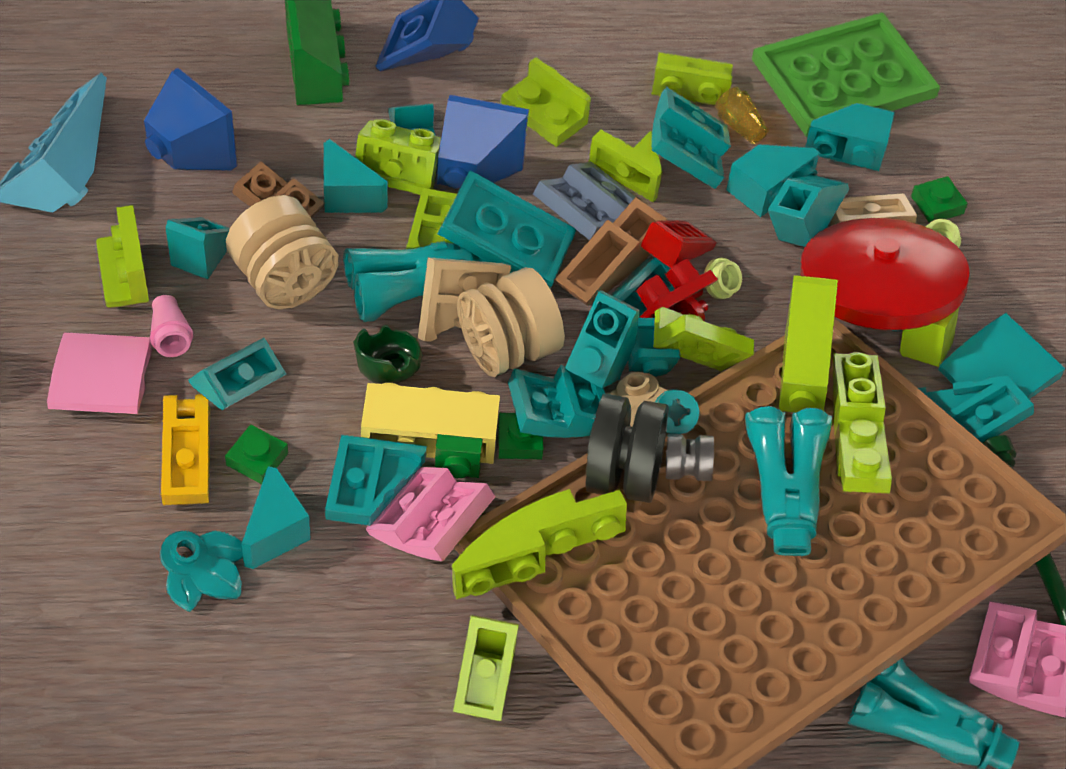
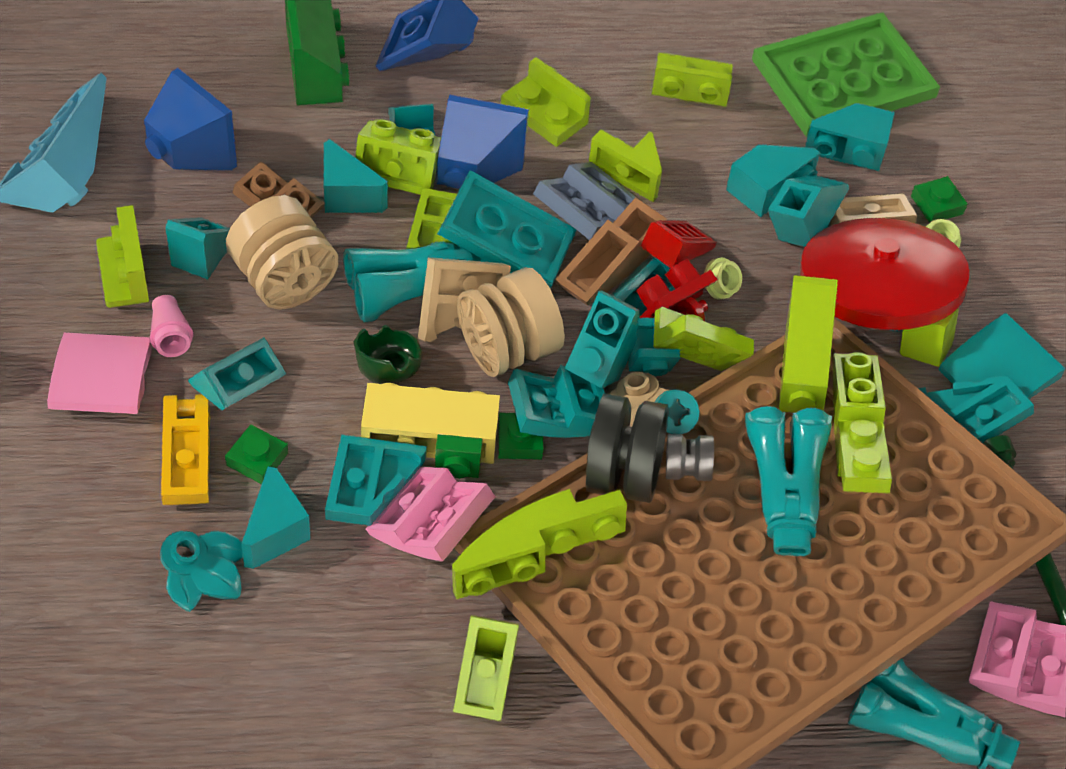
teal slope [652,87,731,189] -> none
clear yellow cone [715,87,769,145] -> none

